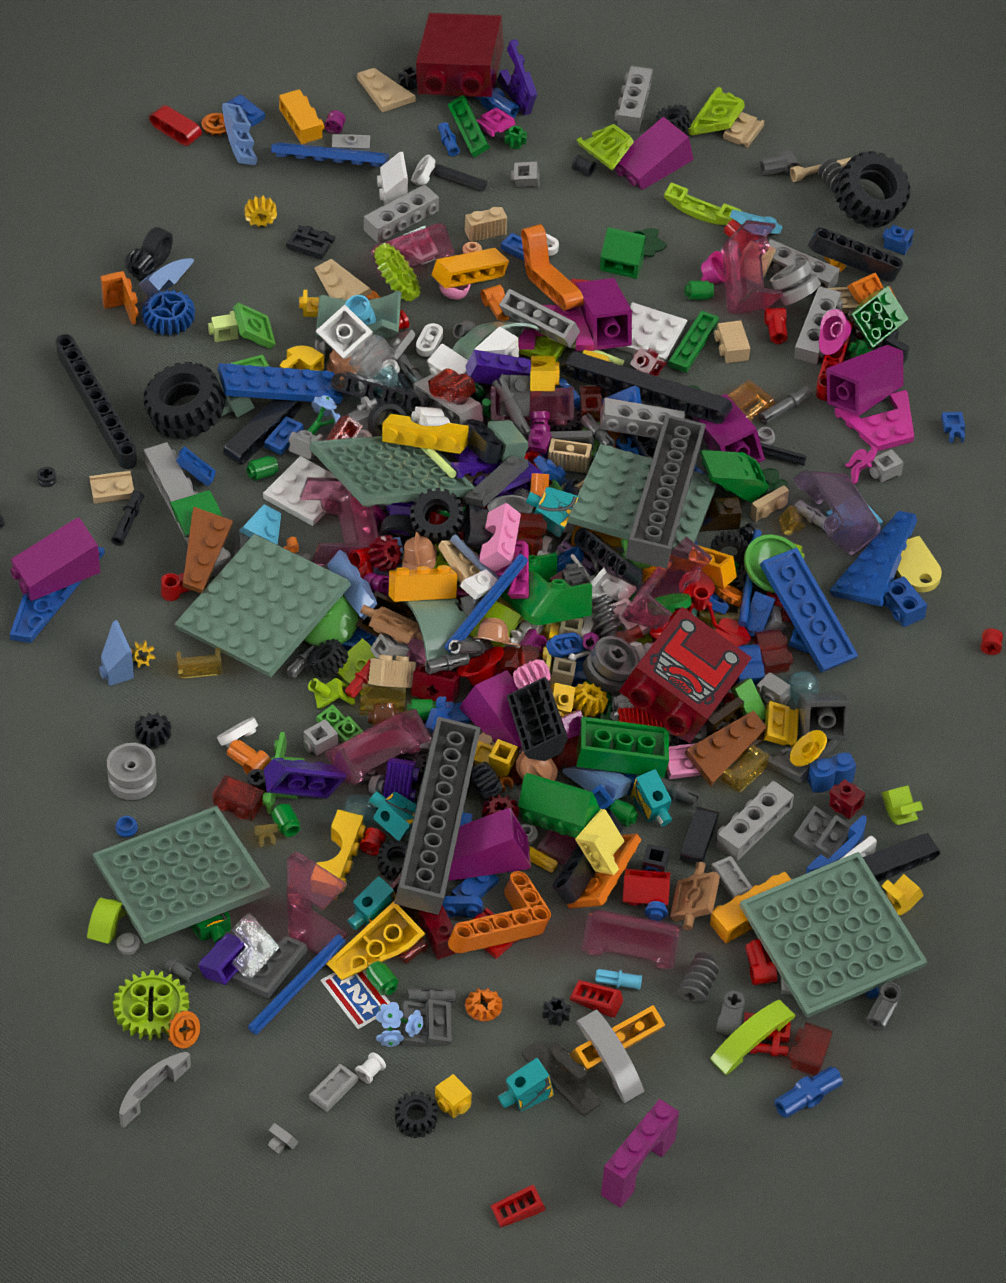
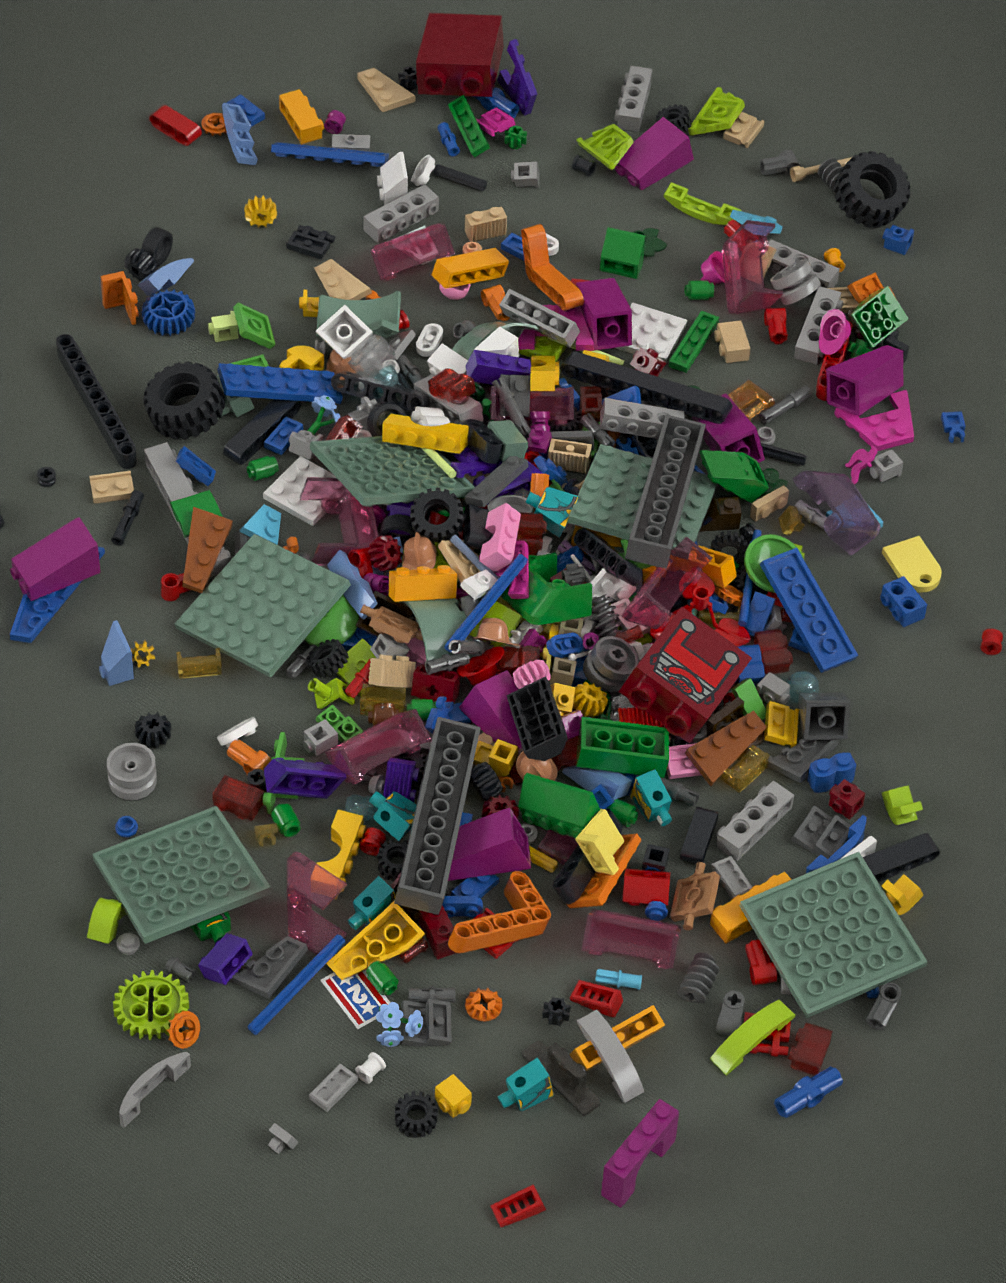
clear plate [232,913,280,980] -> none
medium azure wheel [345,295,376,325] -> none
lime gear [374,243,421,302] -> none
green tile [648,593,692,614] -> none
yellow dish [790,730,827,767] -> none
black beam [808,227,903,282] -> none
blue wing [830,511,917,607] -> none

